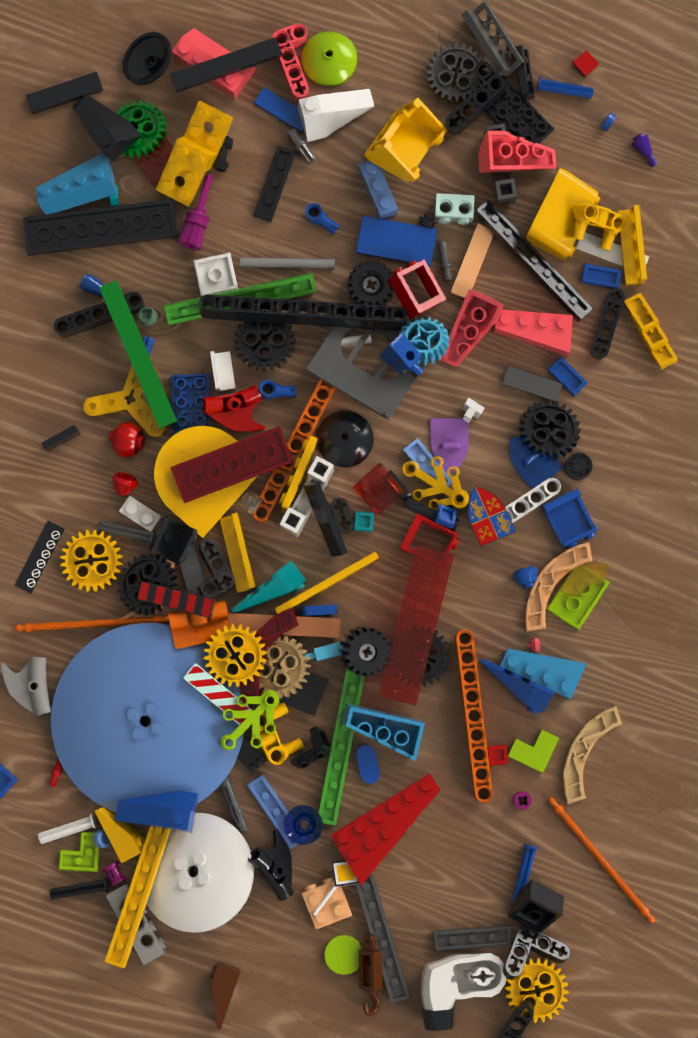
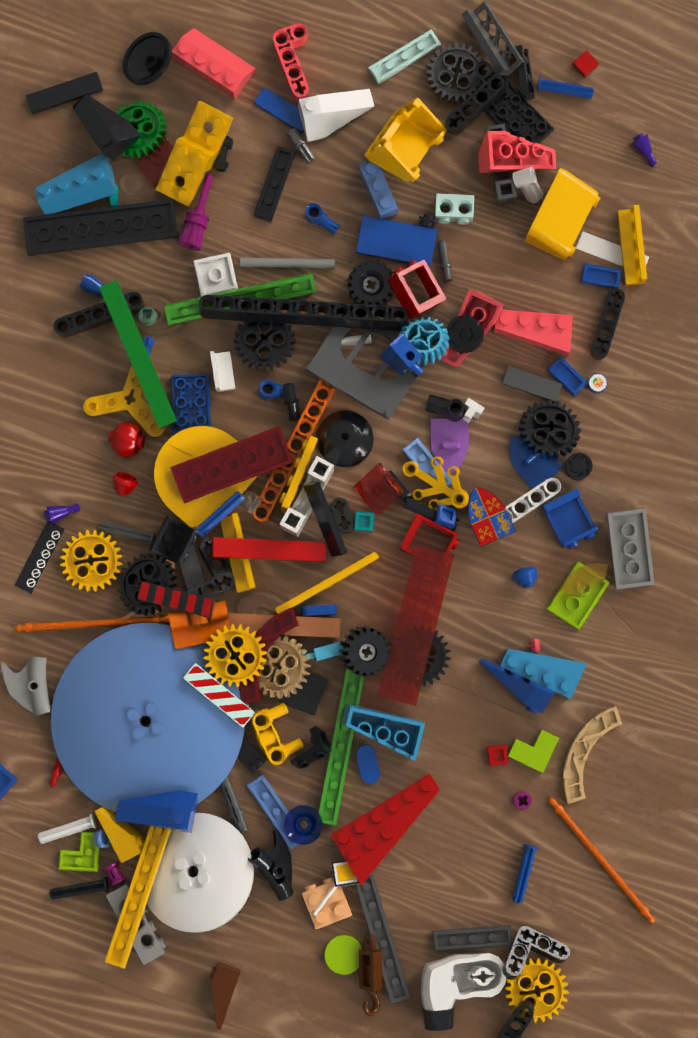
black tile [42,425,81,452] -> none
white plate [119,496,162,533] -> none
black tile [170,37,283,93] -> none
red pin [203,385,265,432] -> none
lime plant [220,690,279,750] -> none
teal wedge [231,561,306,613] -> none
lime dish [301,31,357,87] -> none
light nougat tile [450,223,494,299] -> none
orange beam [455,630,493,803] -> none
black plate [474,200,593,322] -> none
black slope [508,880,564,932] -> none
light nougat tile [525,542,593,632] -> none
yellow piece [571,202,626,251] -> none
blue tile [600,112,616,132] -> none
yellow slope [624,292,678,370] -> none
none -> dark purple cone [44,504,80,524]
none -> blue axle [194,491,245,539]
none -> red tile [212,537,326,562]
none -> black axle [283,382,301,421]
none -> light aqua tile [368,29,441,85]
none -> black piece [425,394,464,422]
none -> black tile [447,315,484,353]
none -> white piece [513,167,543,204]
none -> tile [588,373,607,393]
none -> light grey hinge [605,508,655,590]

